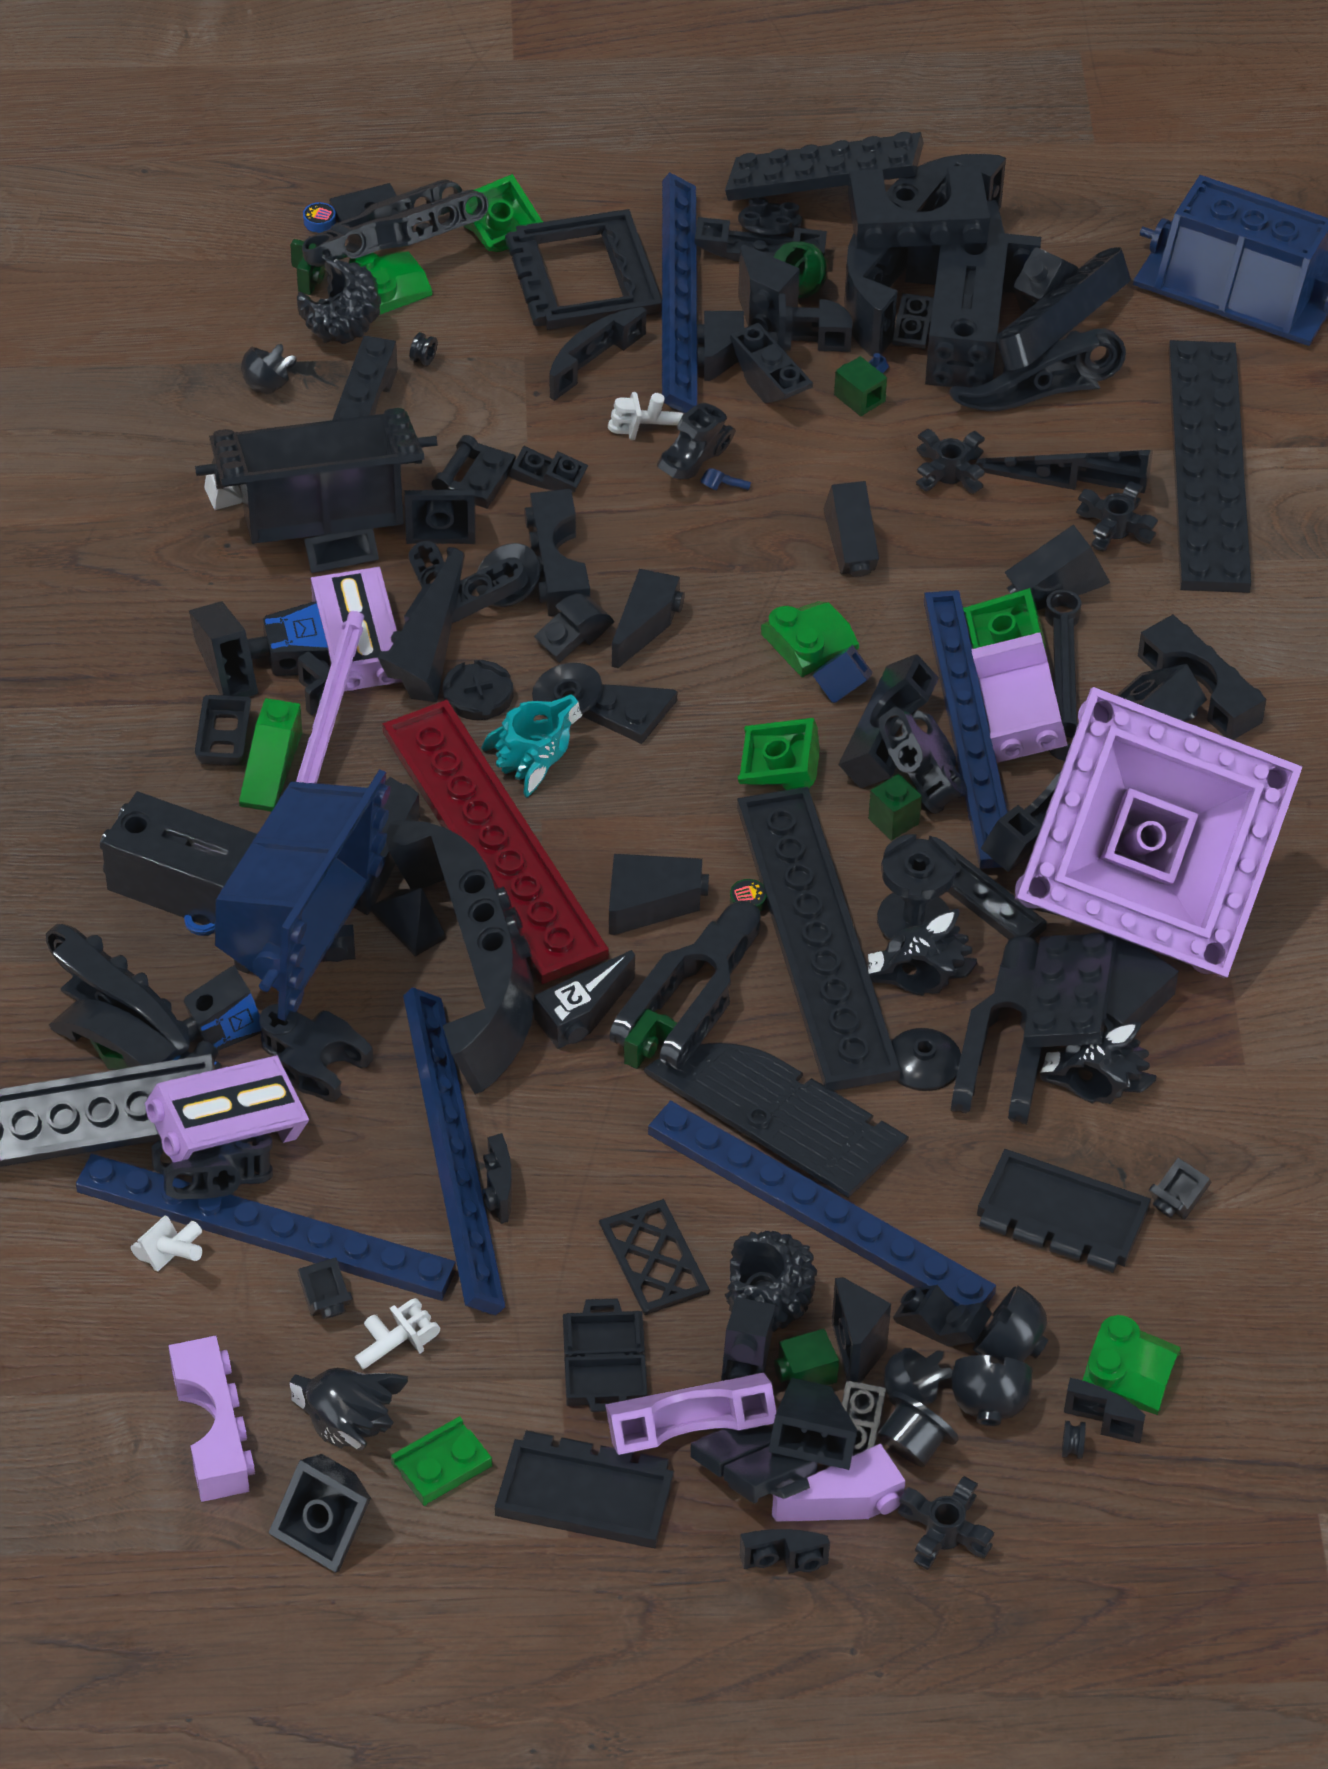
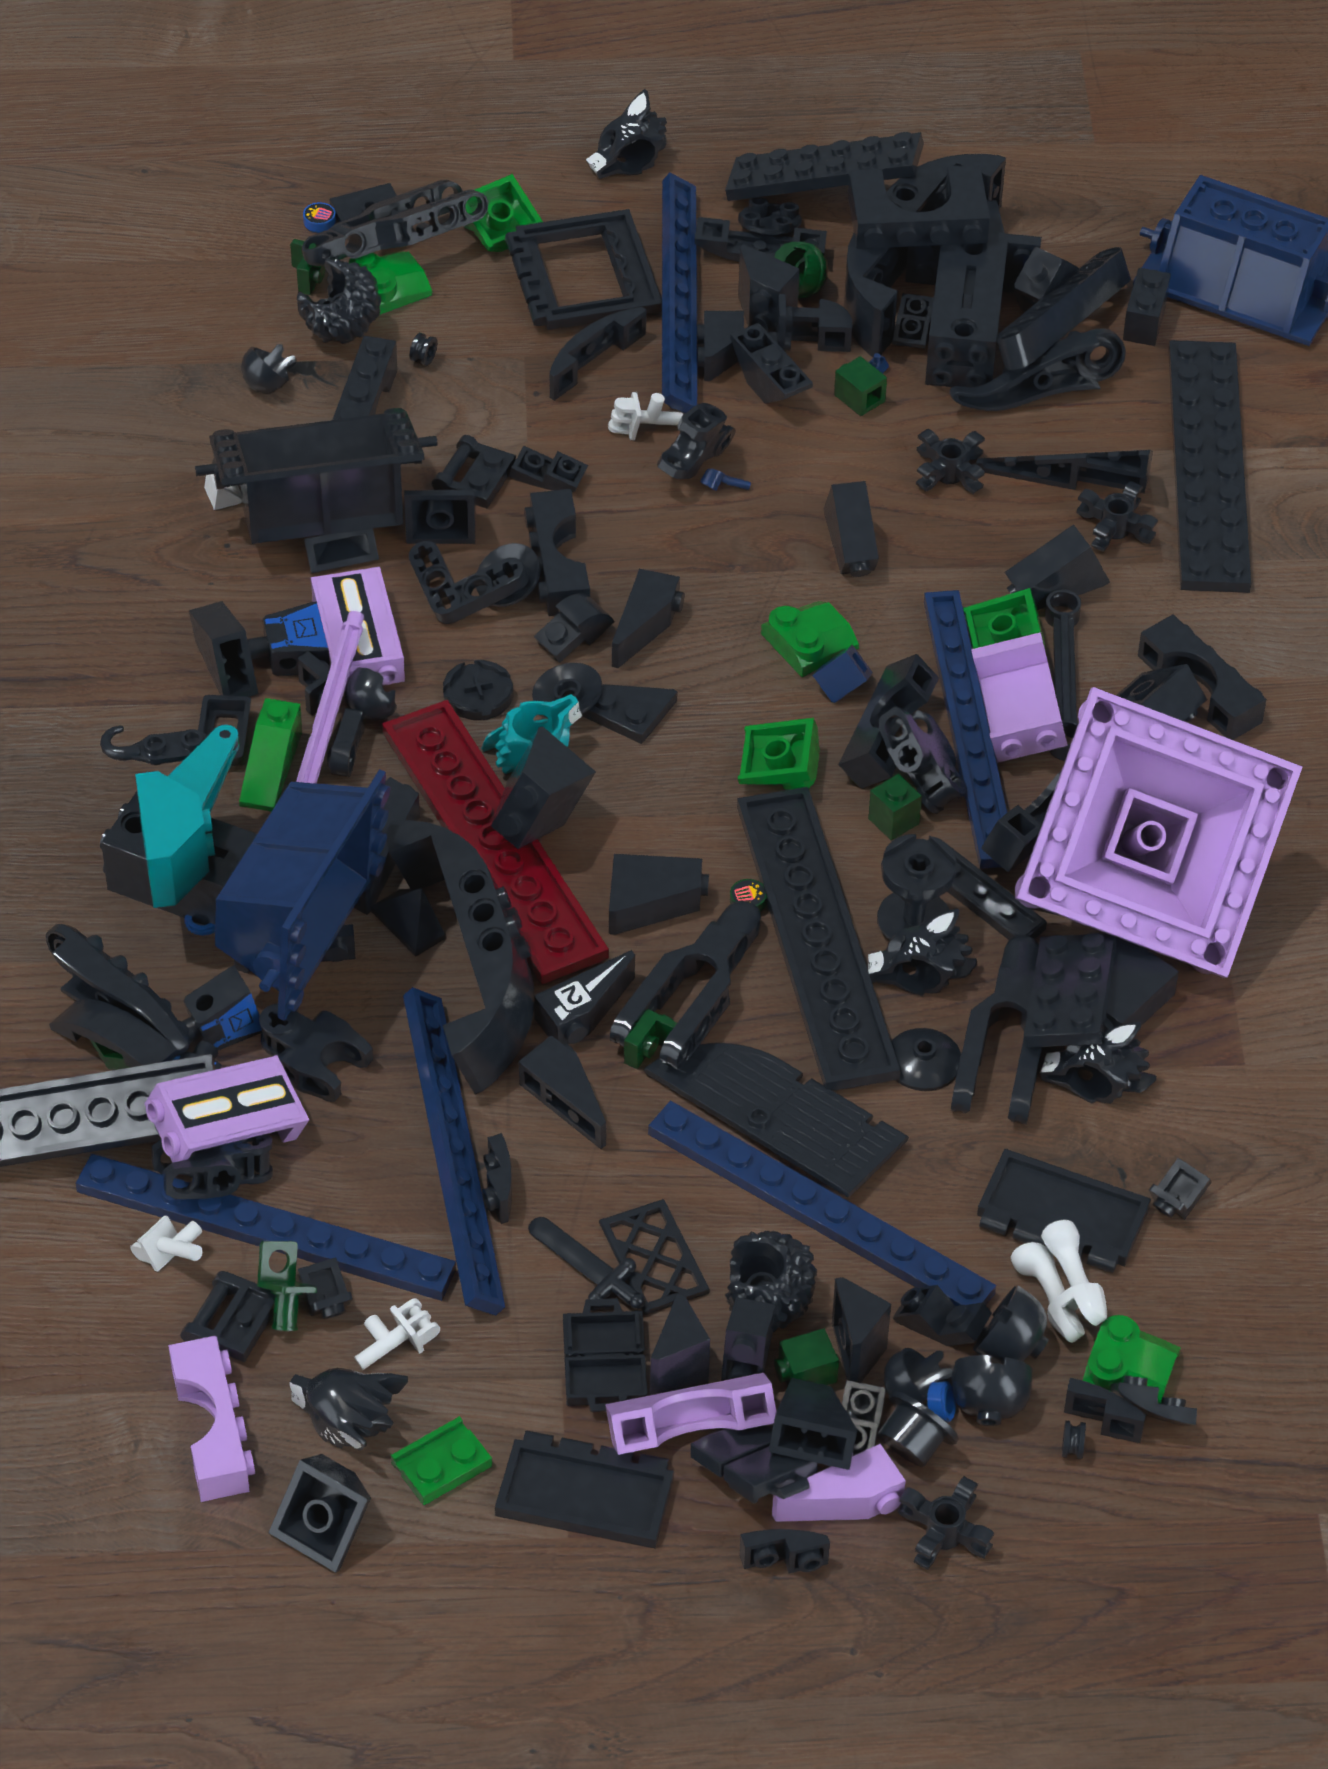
black wedge [378,547,465,702] -> none
none -> teal slope [100,725,239,908]
none -> black plate [180,1271,275,1362]
none -> dark green bracket [257,1241,317,1331]
none -> black piece [327,708,365,777]
none -> black hair [345,667,397,721]
none -> black slope [491,726,596,849]
none -> black slope [519,1036,606,1149]
none -> black sword [528,1217,645,1309]
none -> black piece [586,89,667,179]
none -> black slope [650,1294,710,1395]
none -> blue tile [927,1381,956,1422]
none -> white piece [1011,1220,1107,1343]
none -> black slope [1110,1376,1197,1426]
none -> black brick [1123,268,1171,346]

